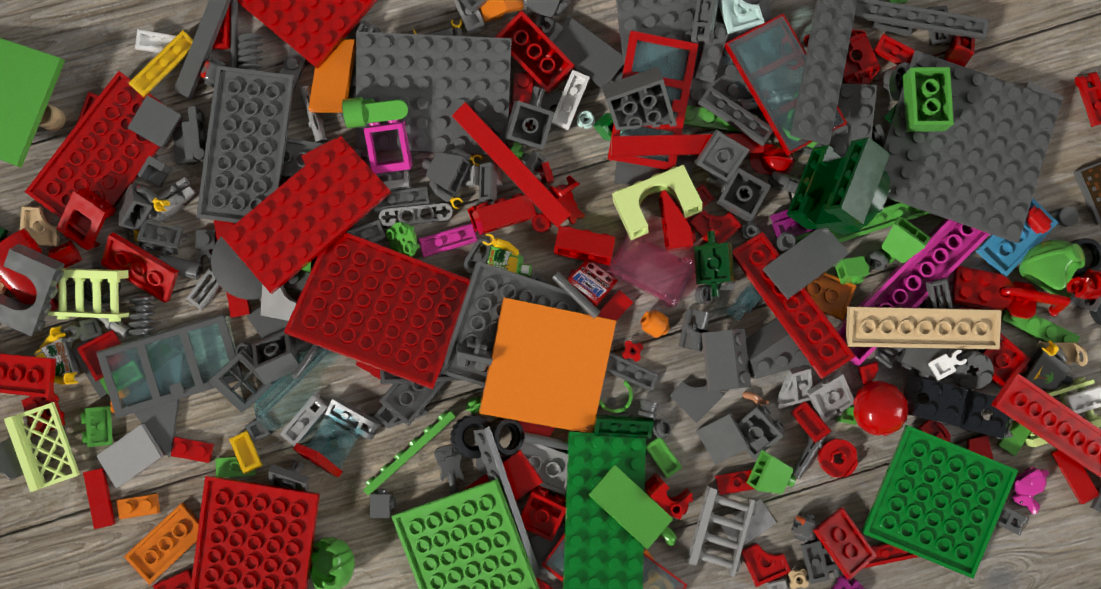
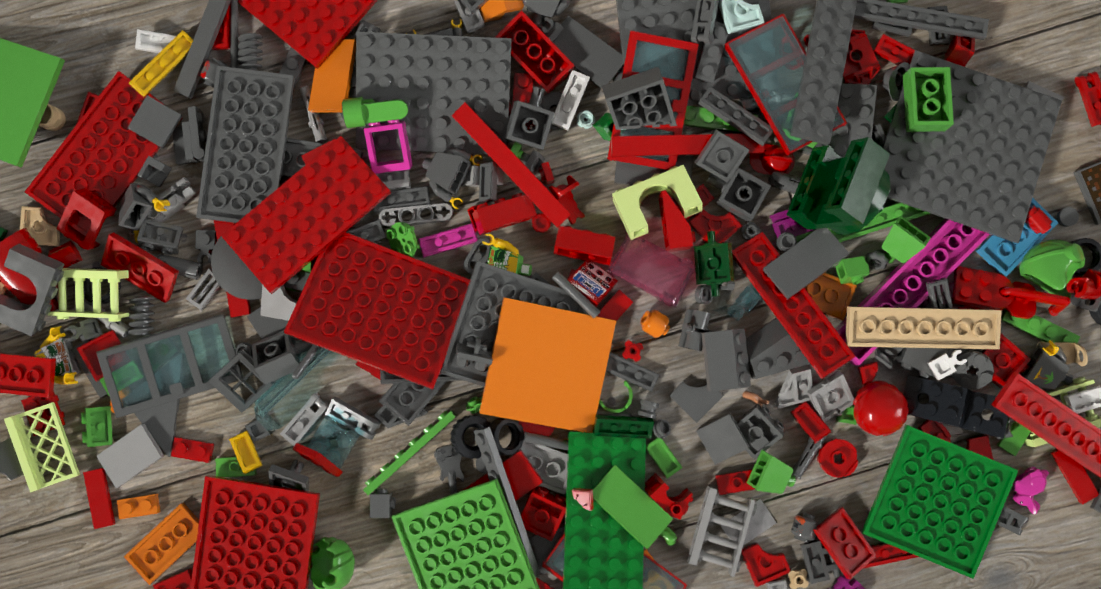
none -> tile [572,488,594,511]

